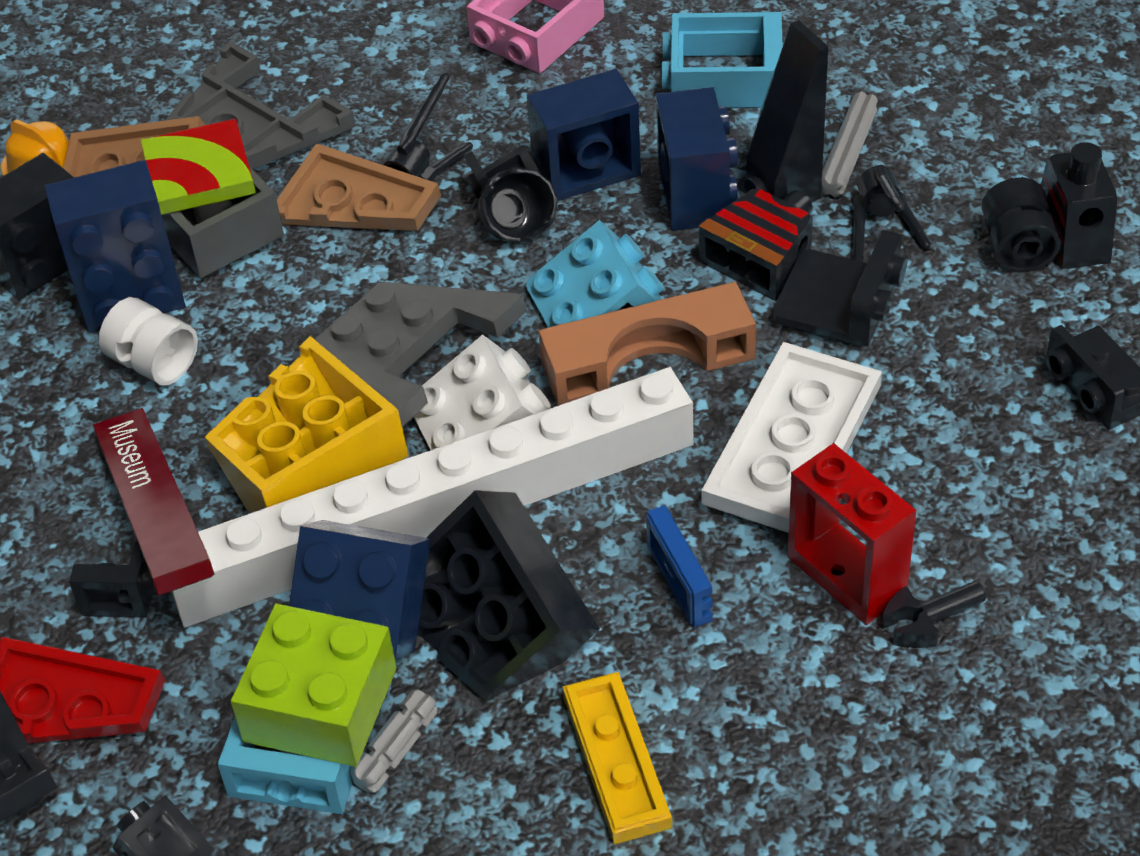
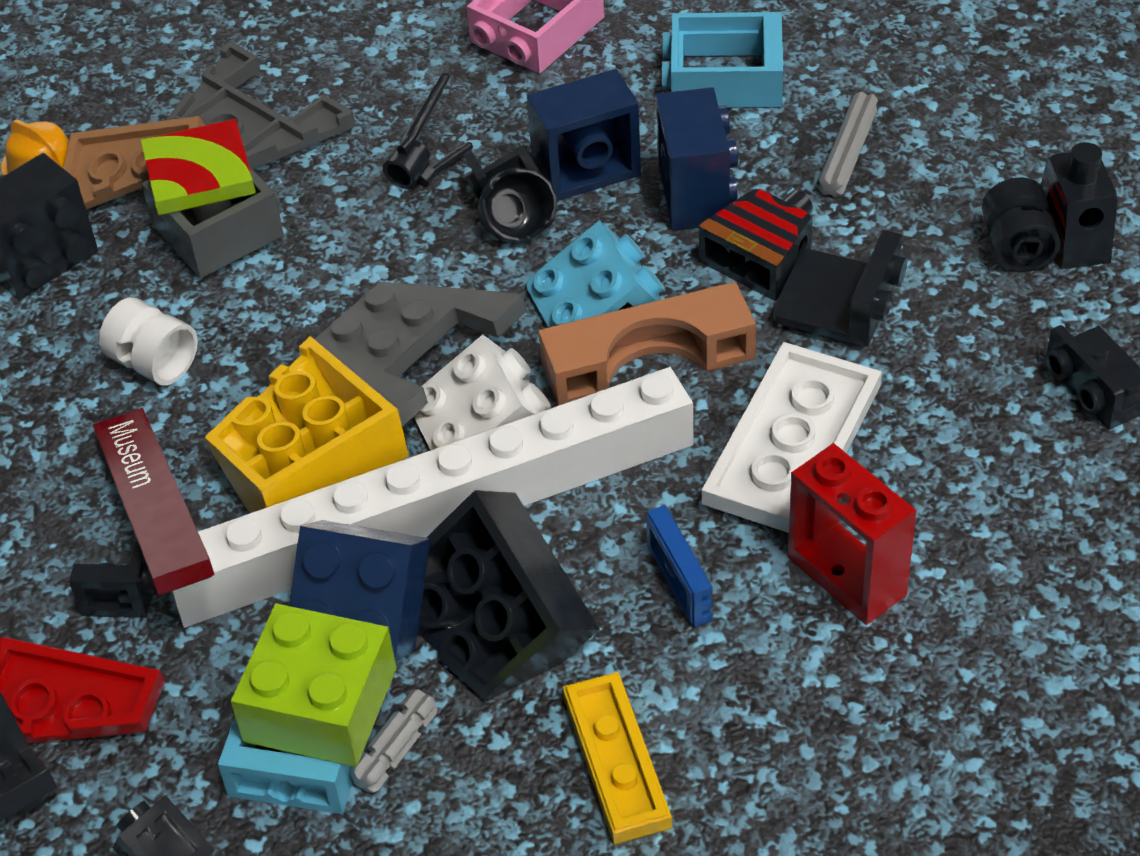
dark blue brick [44,160,186,333] -> none
medium nougat wing [277,143,441,231] -> none
black wedge [744,20,829,202] -> none
black plant [851,165,931,262] -> none
black bar [882,581,986,648] -> none

